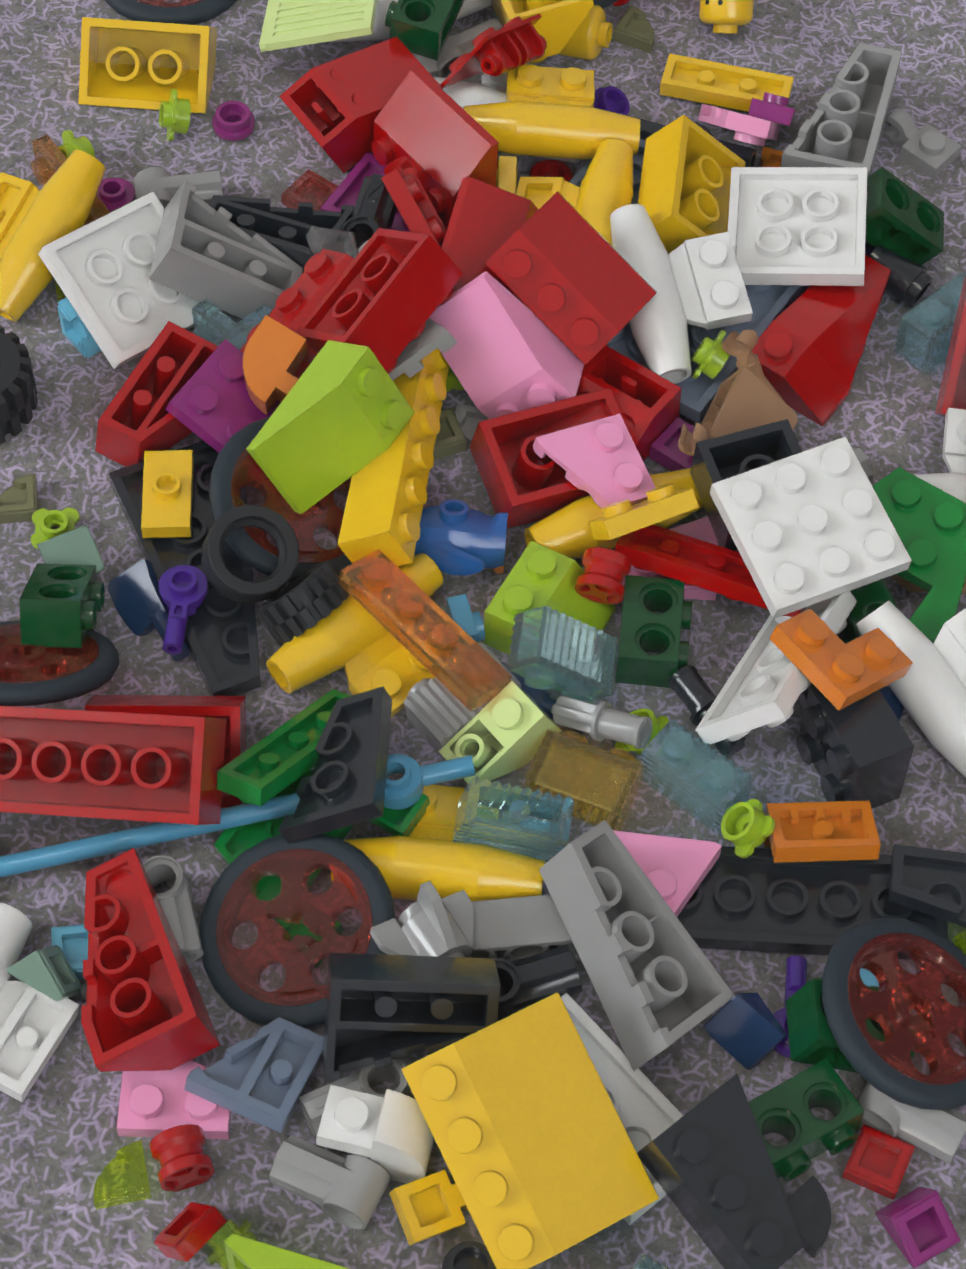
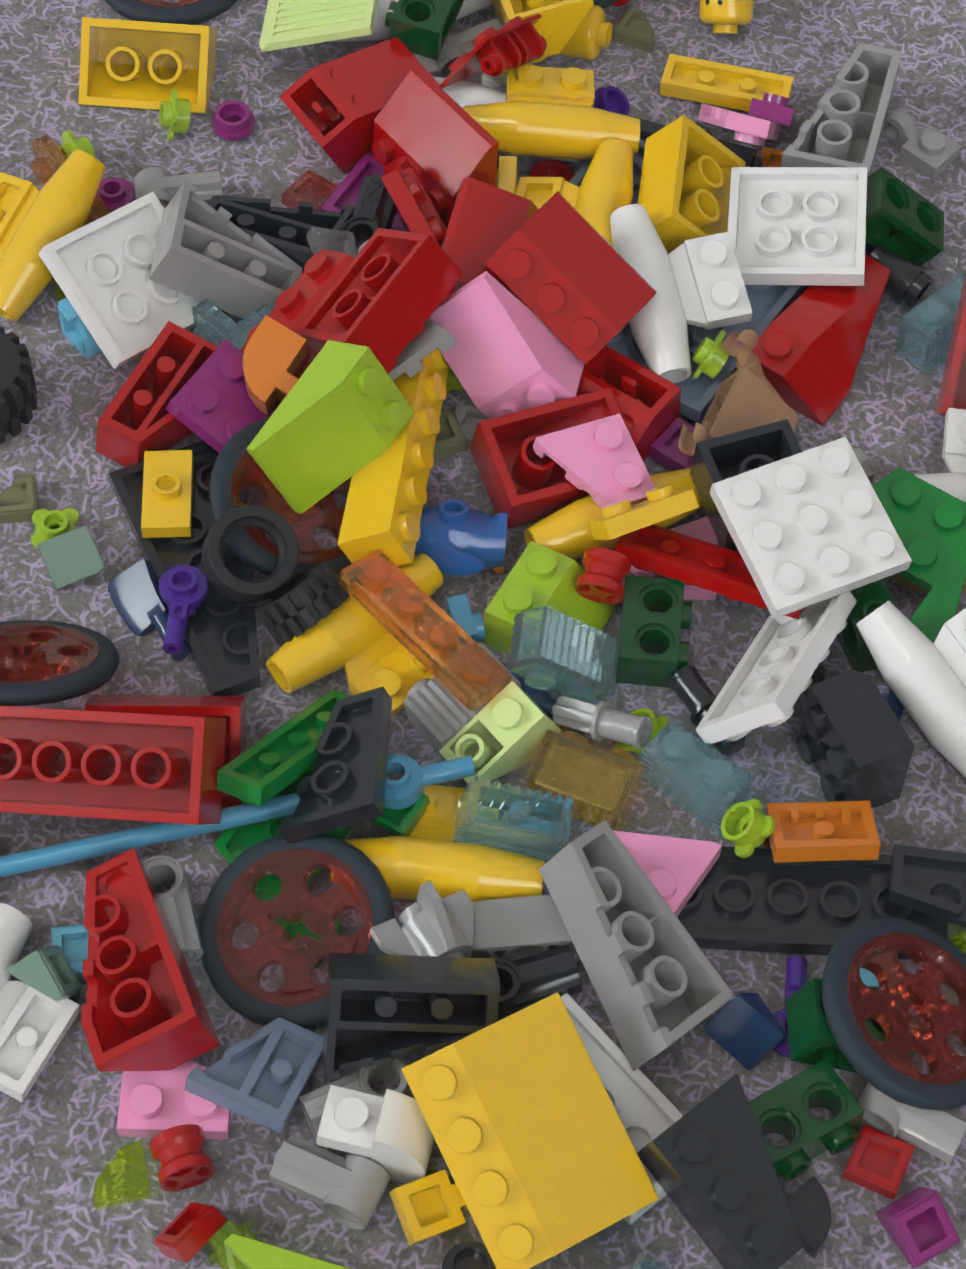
dark green brick [19,563,105,648] -> none
orange plate [769,609,913,711] -> none

